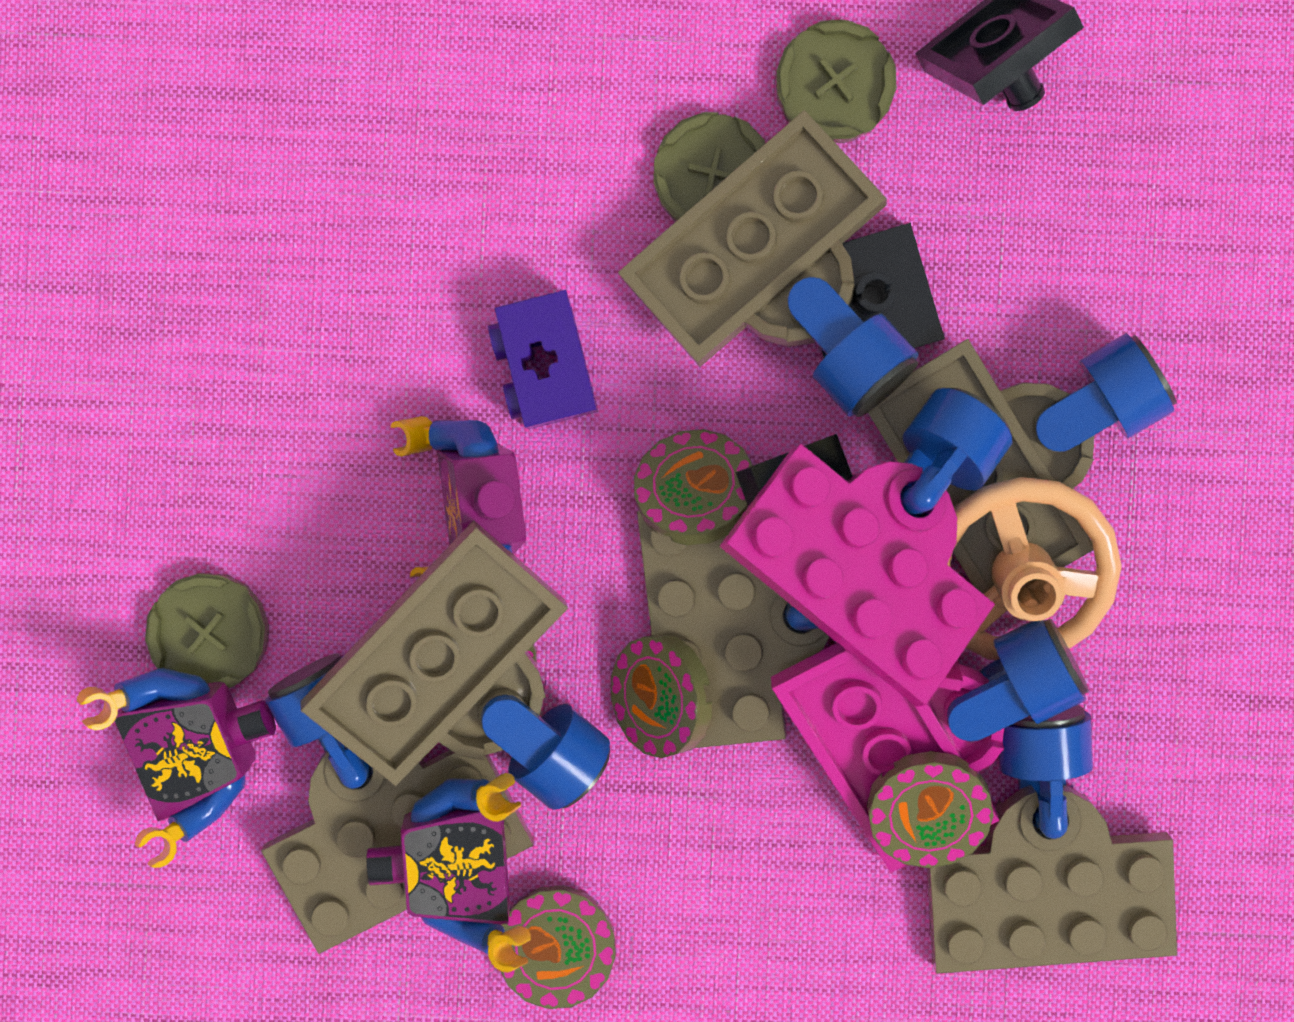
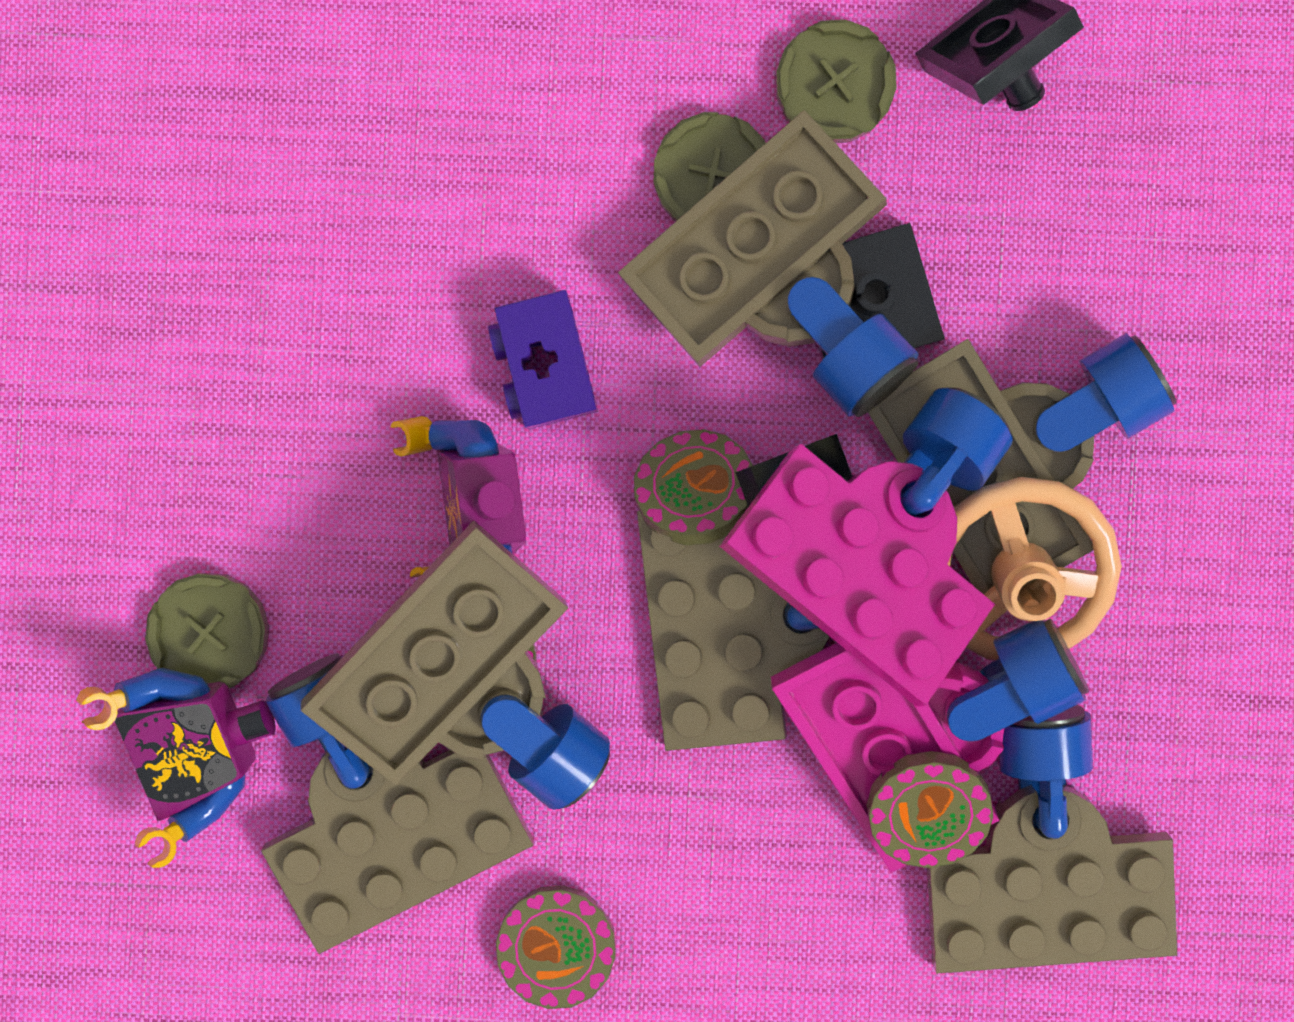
torso [367,773,531,972] -> none
olive tile [611,635,712,758] -> none

